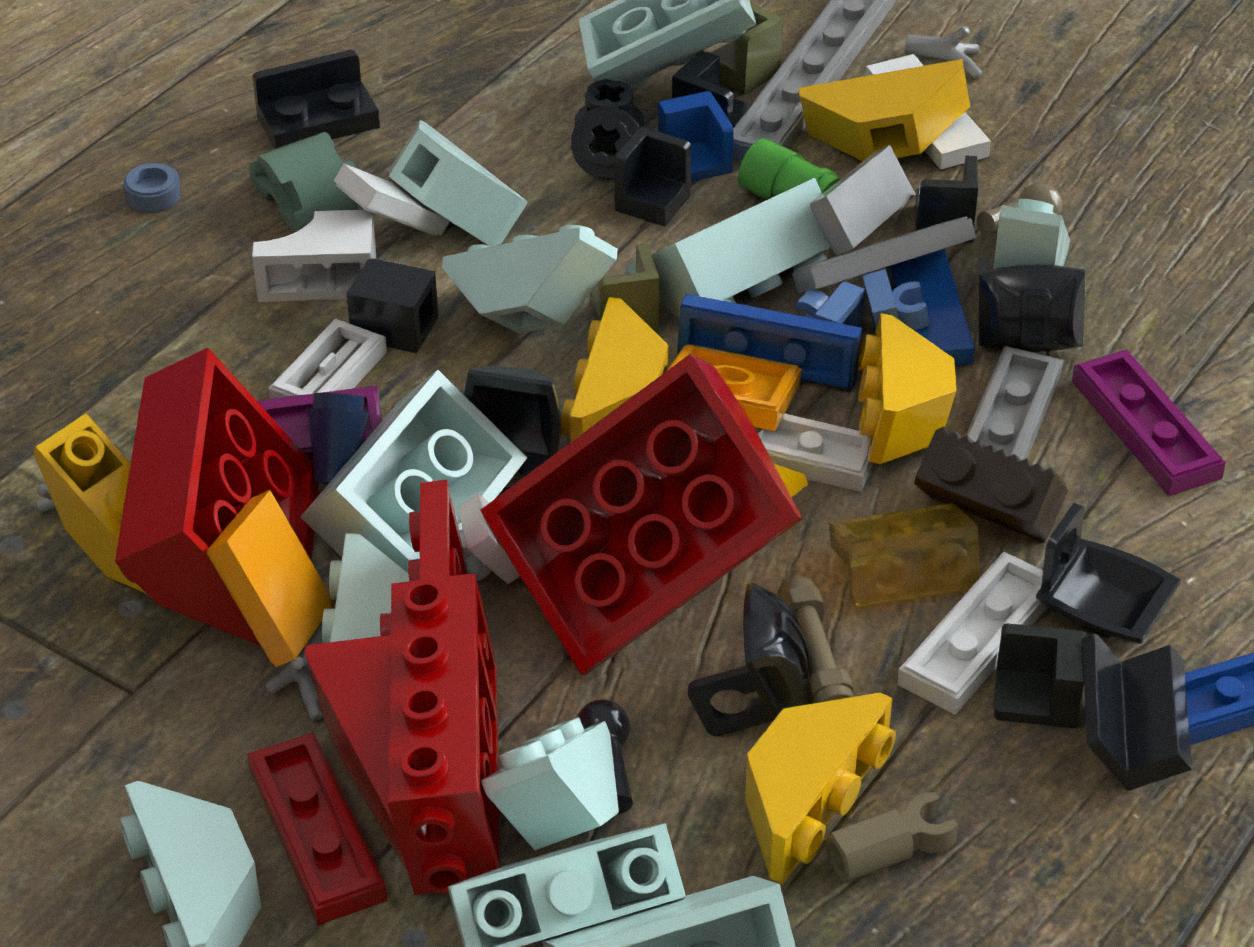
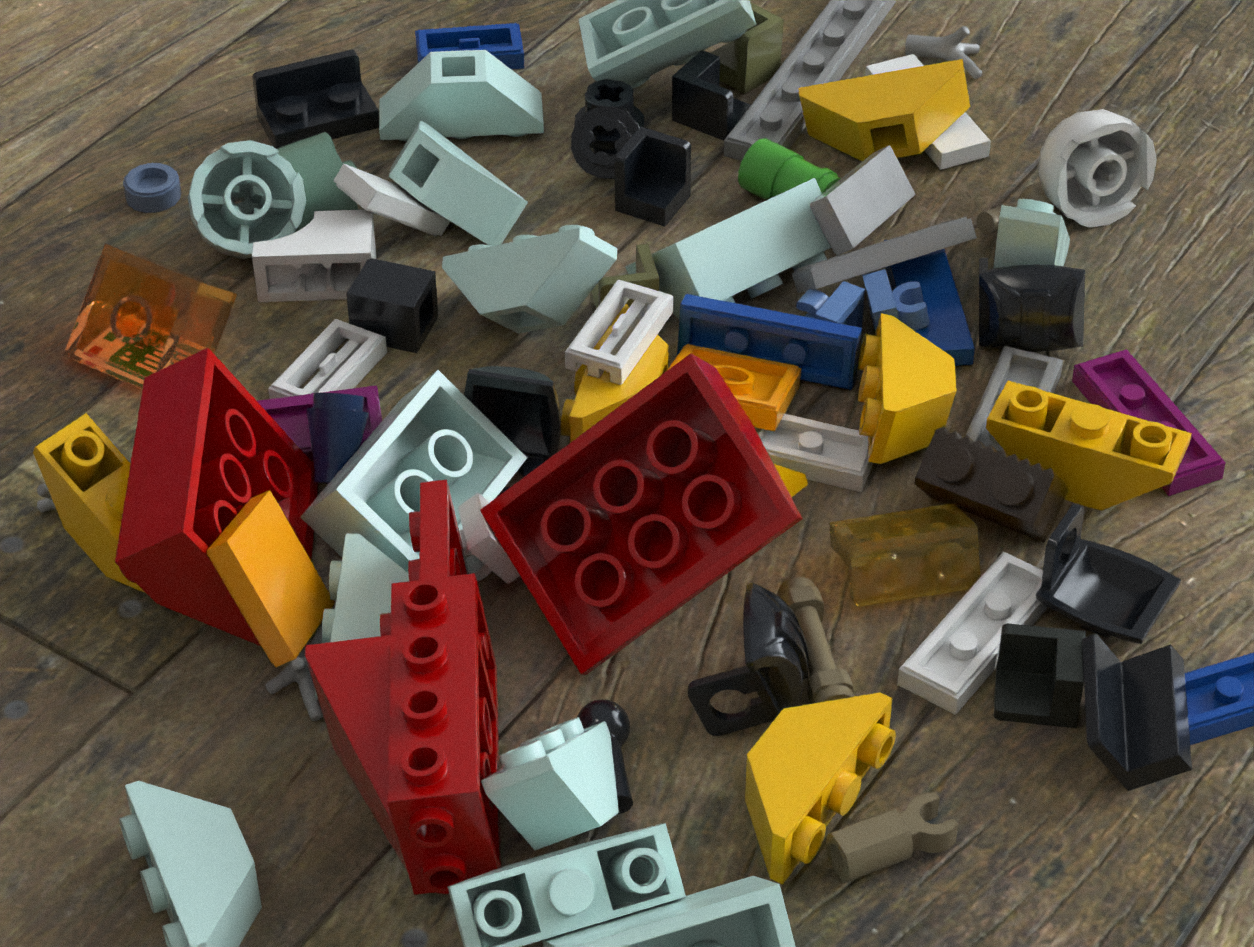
red tile [247,732,387,925] -> none
blue panel [658,91,734,182] -> none
pearl dark grey panel [915,155,978,243] -> none
none -> clear orange slope [63,244,237,390]
none -> light aqua cylinder [188,140,306,259]
none -> light aqua slope [379,50,544,141]
none -> blue tile [415,23,524,69]
none -> white tile [565,280,673,385]
none -> yellow slope [986,380,1192,511]
none -> white cylinder [1038,109,1157,228]

